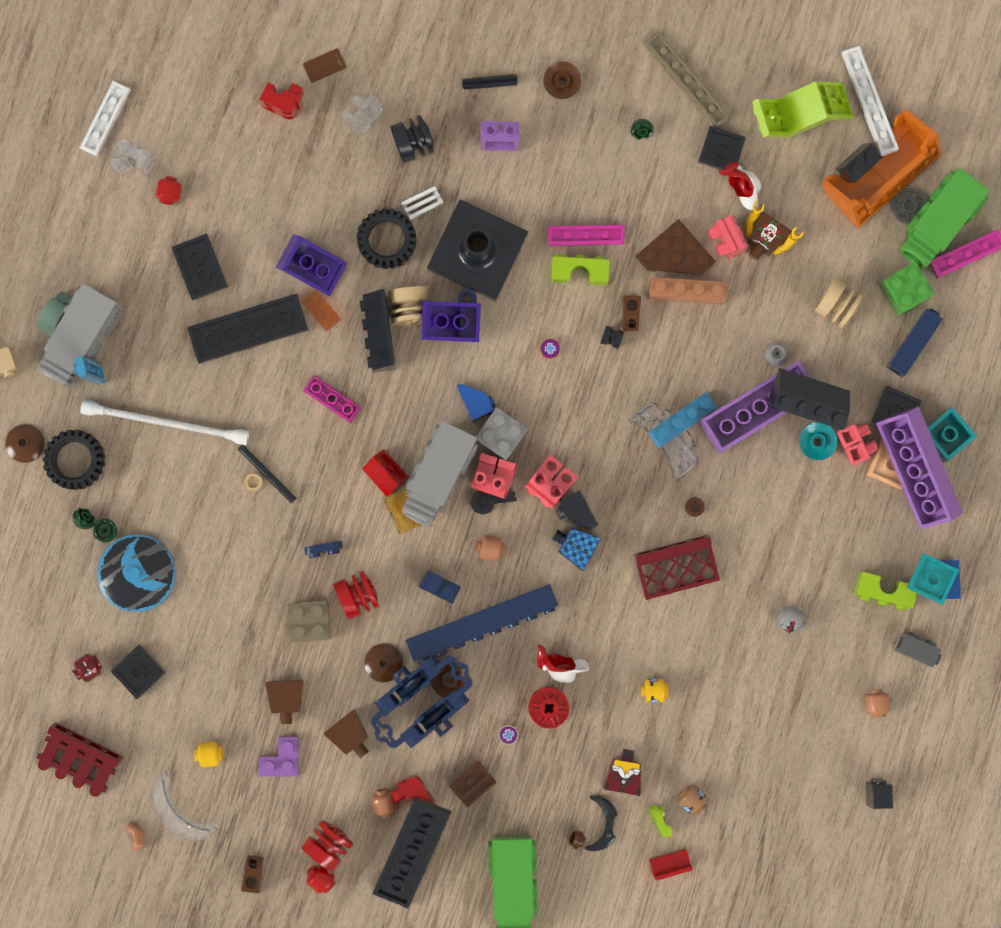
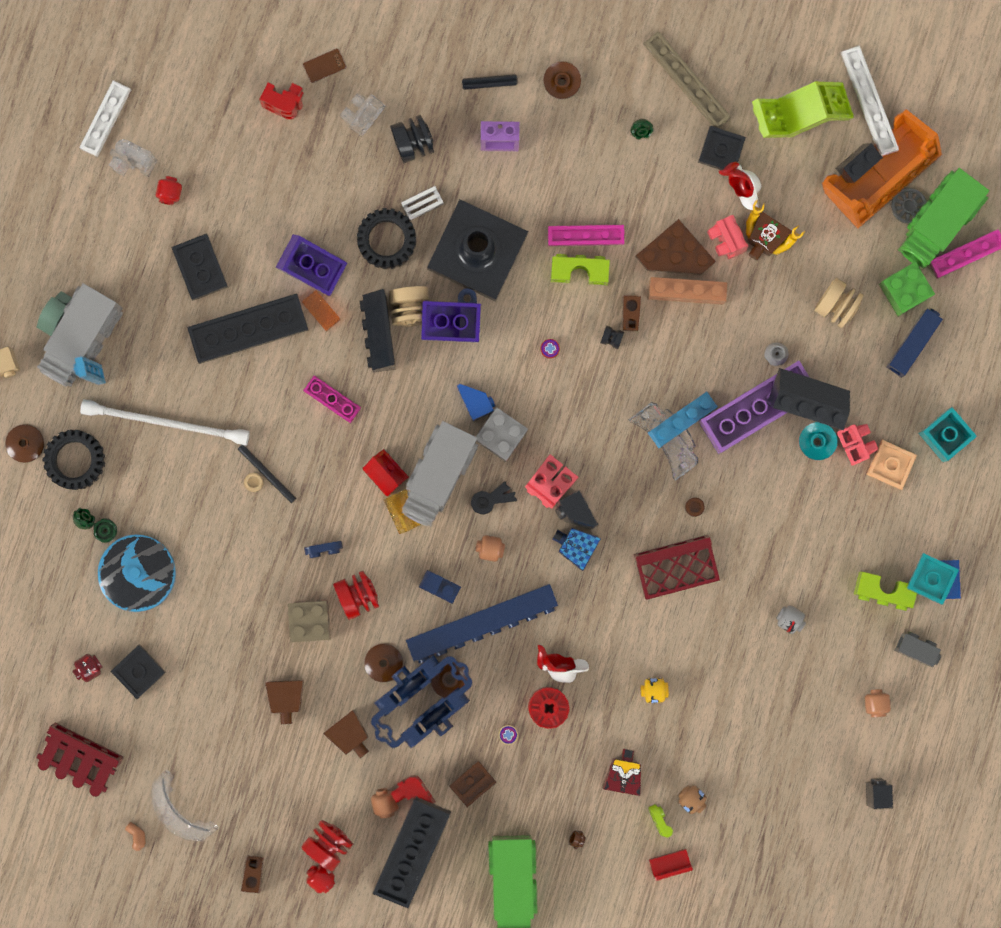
yellow head [194,741,223,767] -> none
medium lavender plate [259,737,298,777] -> none
coral hips [470,453,517,499] -> none
black piece [585,796,618,851] -> none
black plate [871,386,922,423] -> none
medium lavender brick [876,406,963,530] -> none

